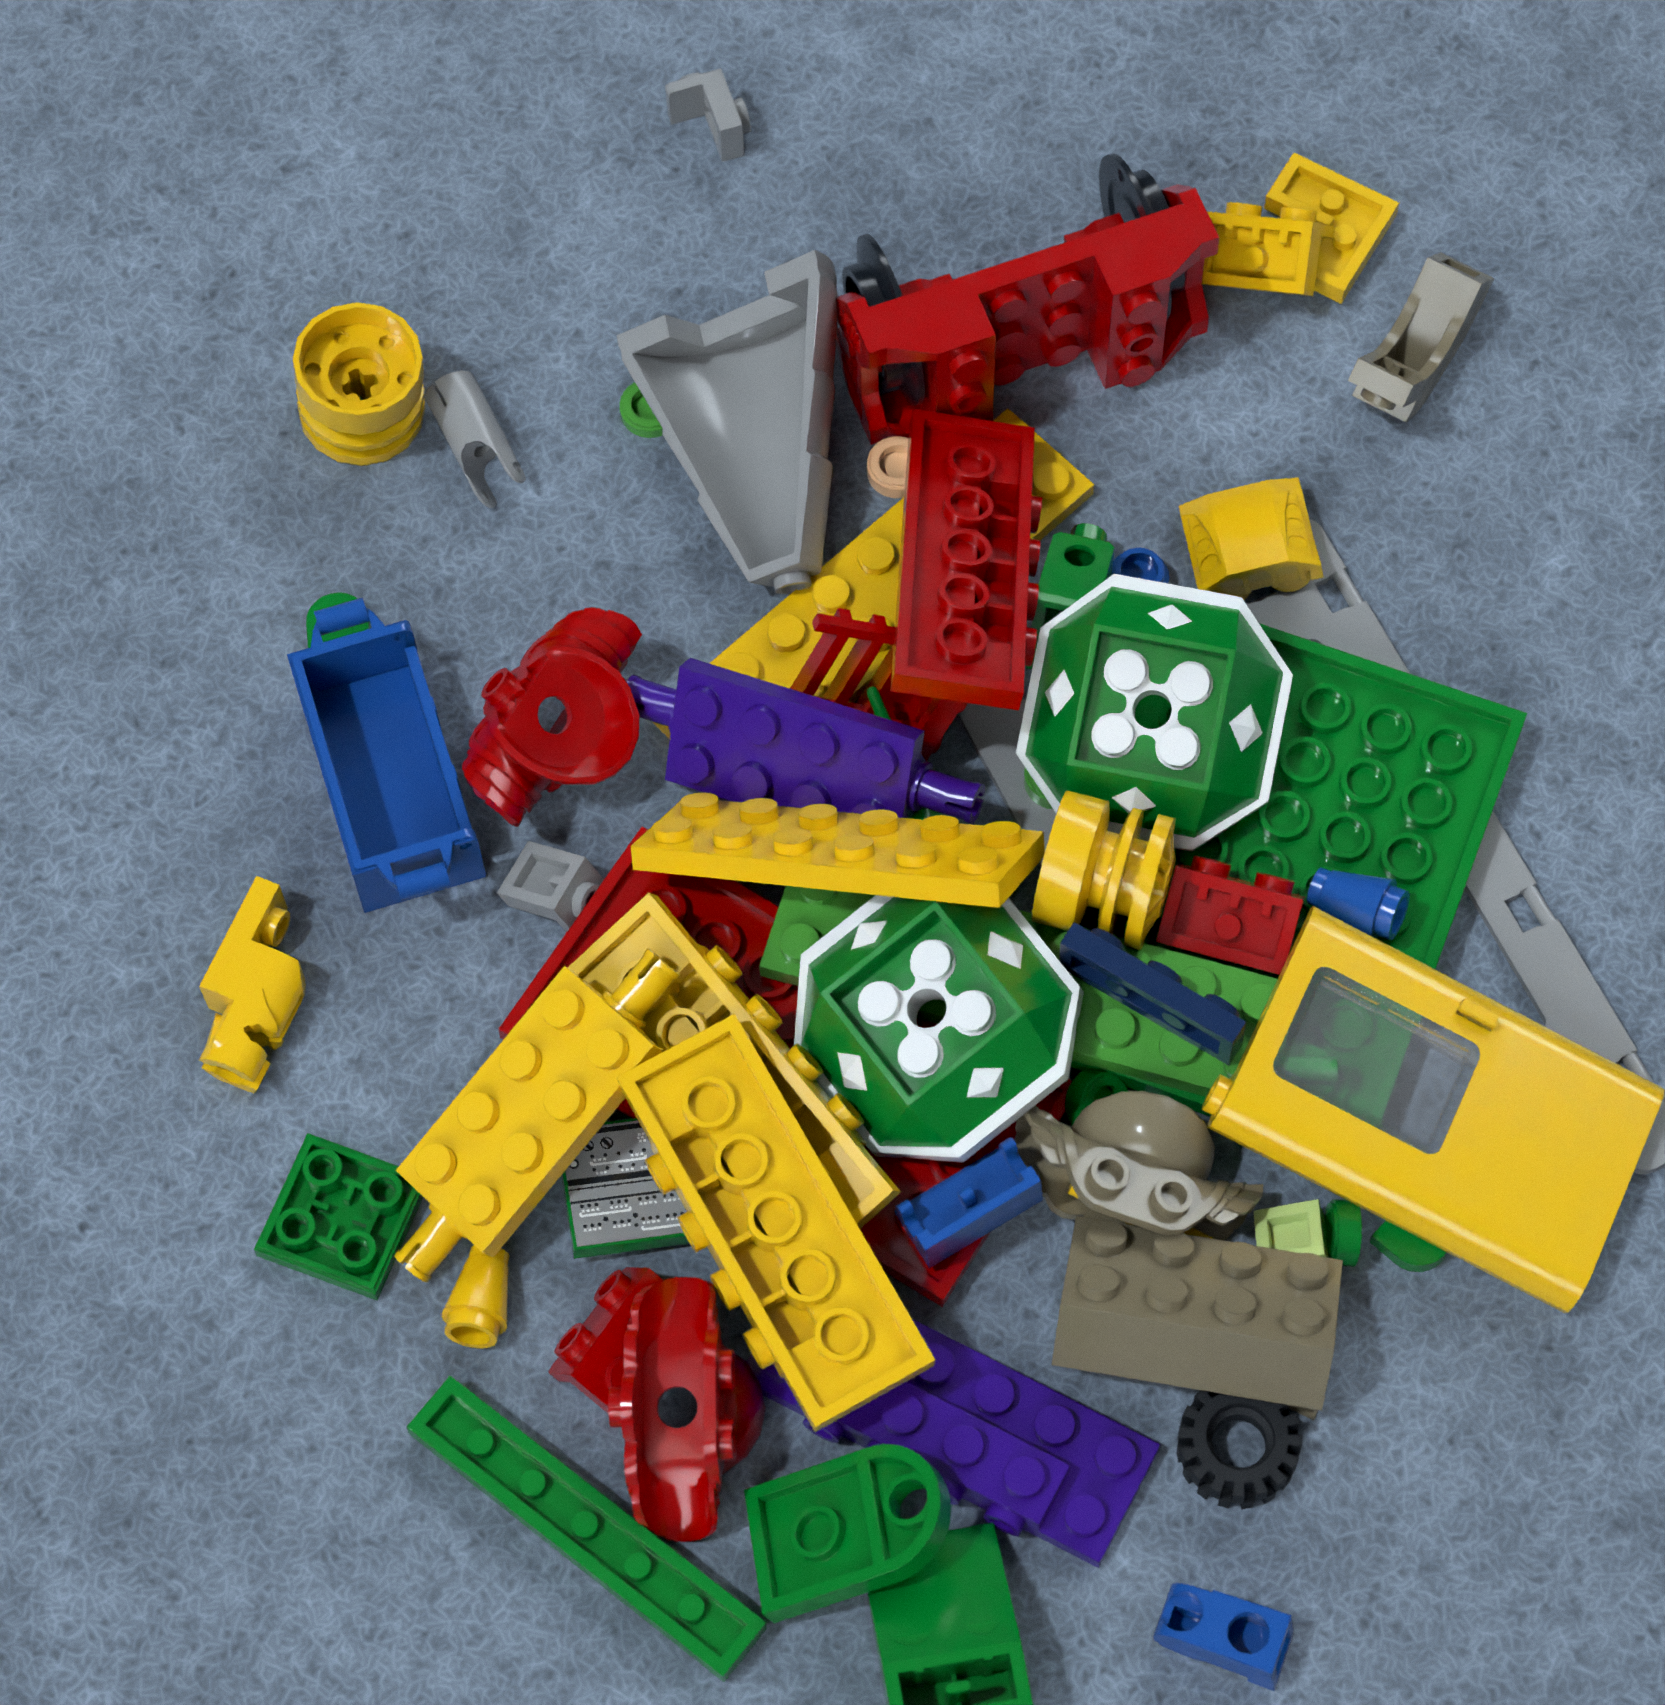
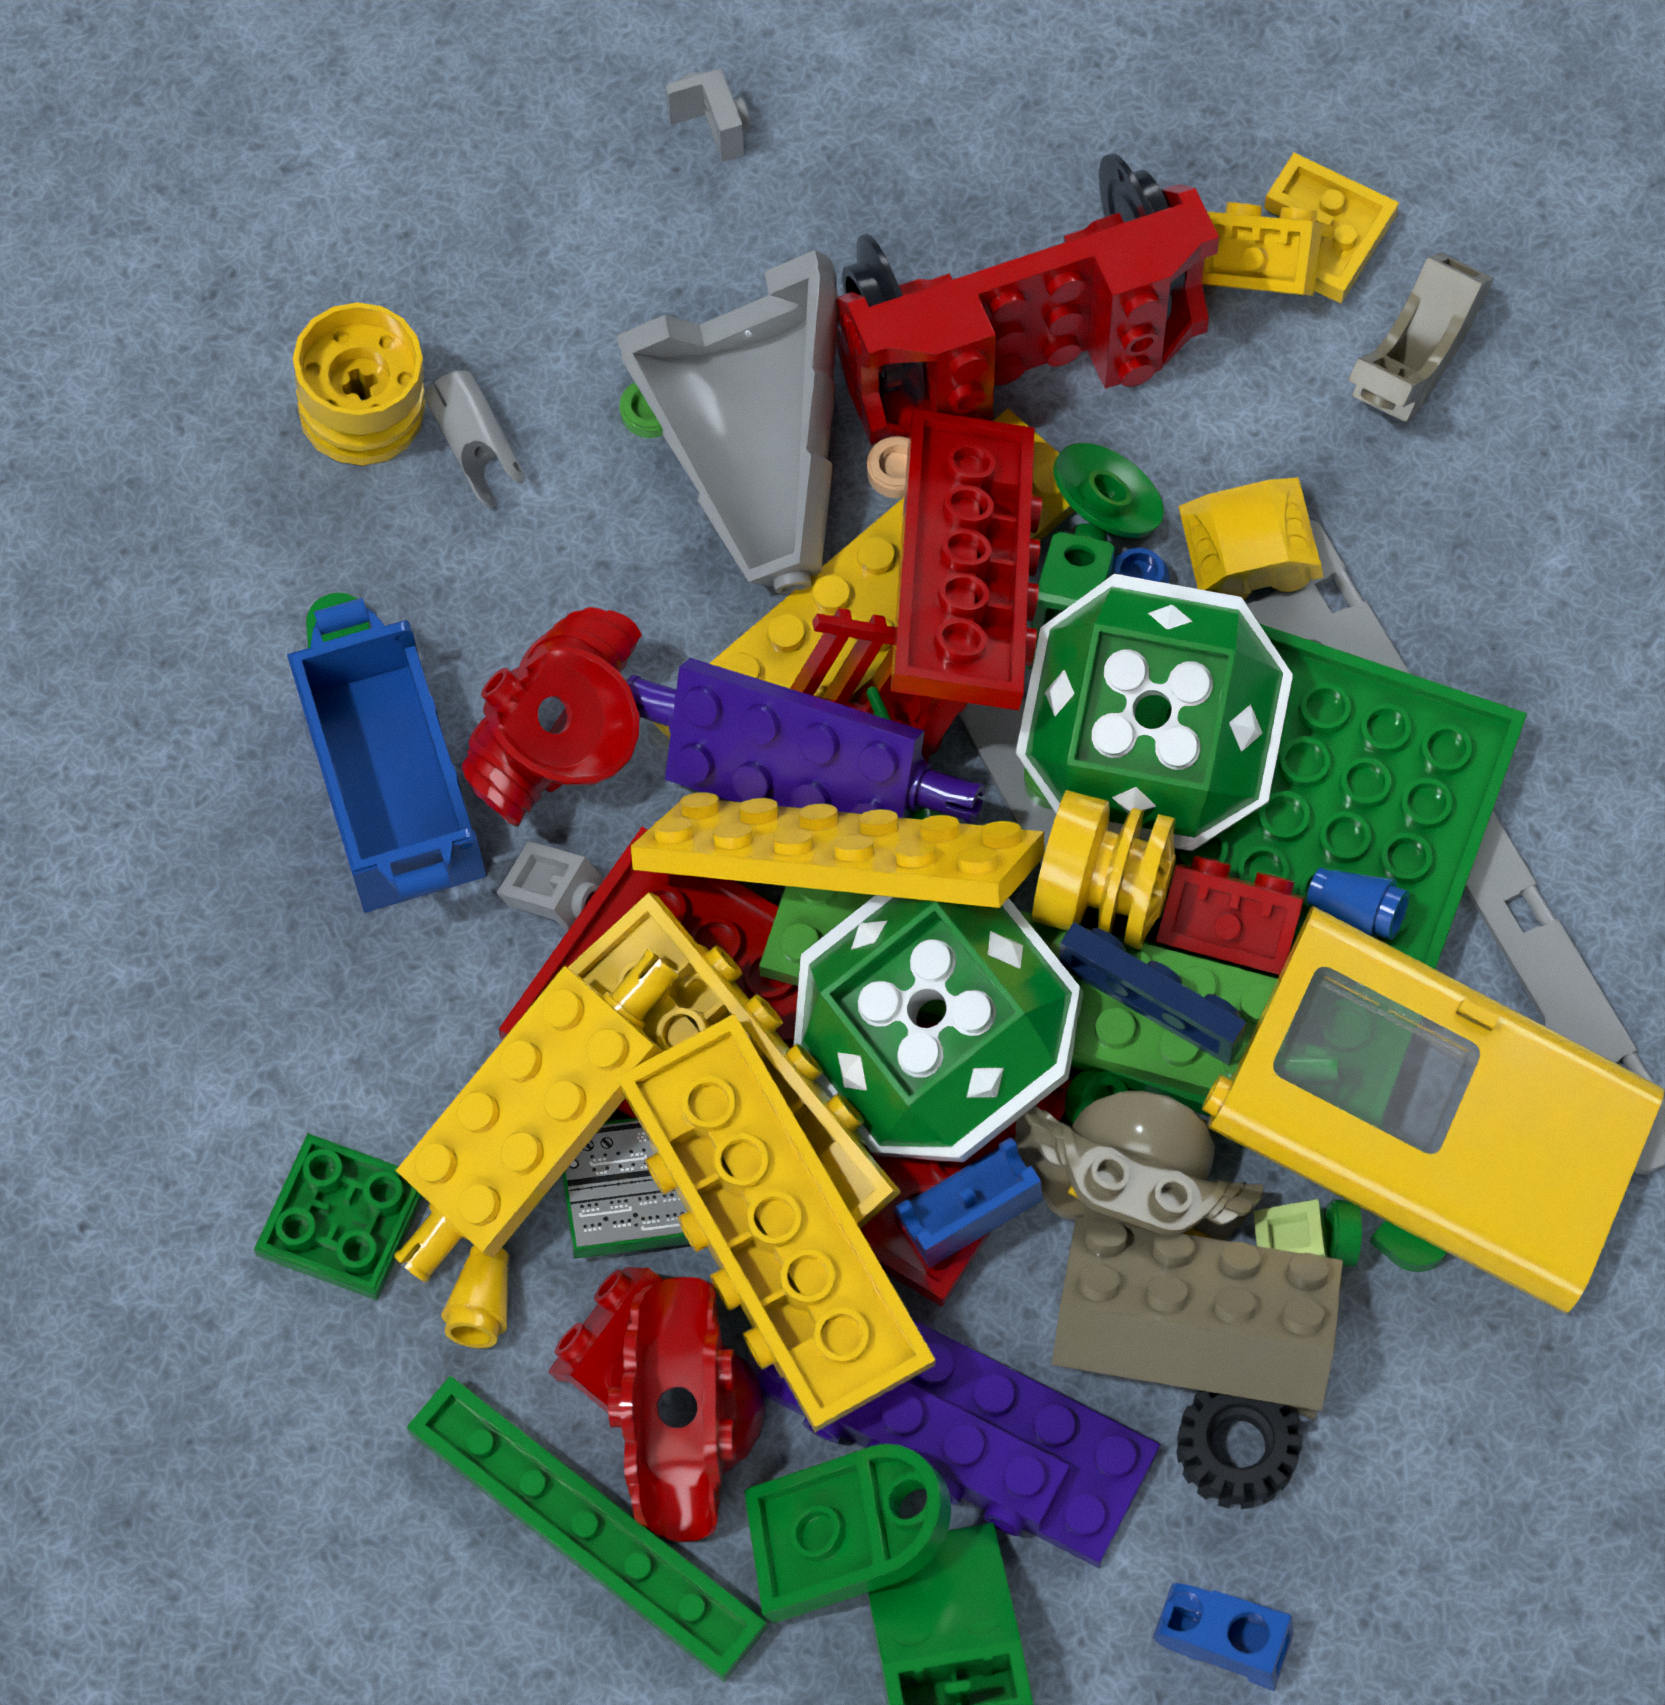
yellow plate [198,876,306,1093] -> none
none -> green dish [1053,443,1164,538]

